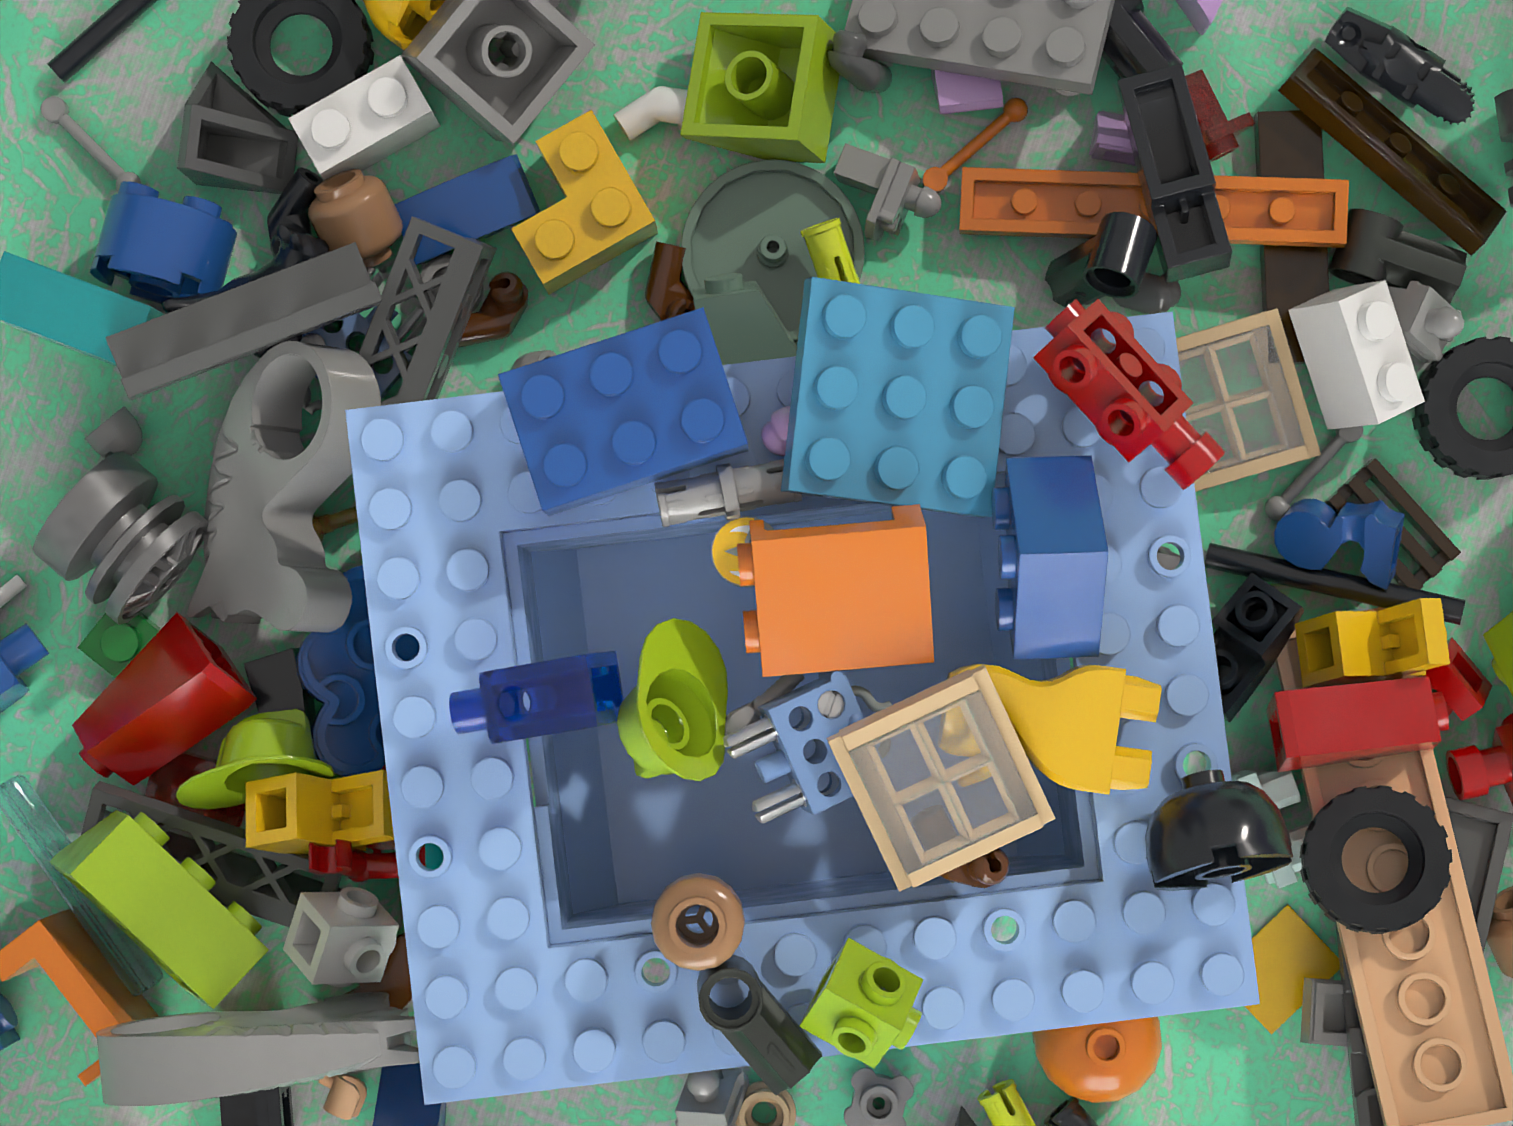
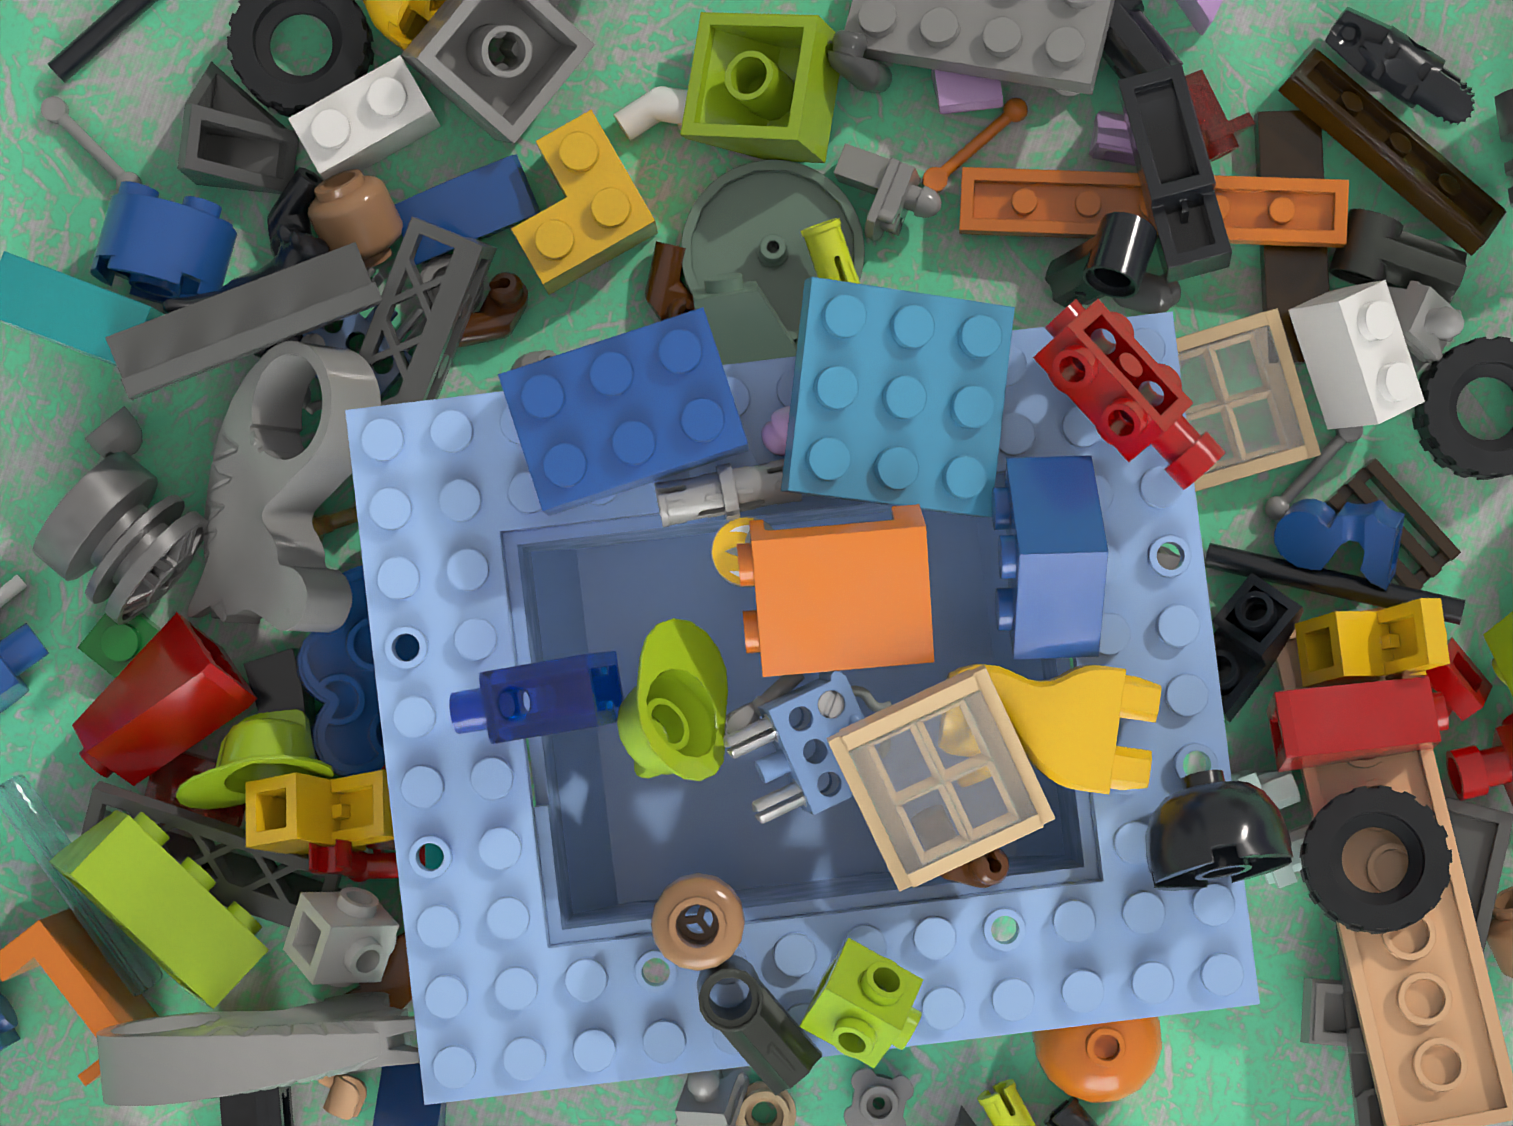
yellow sticker [1245,904,1340,1035] -> none

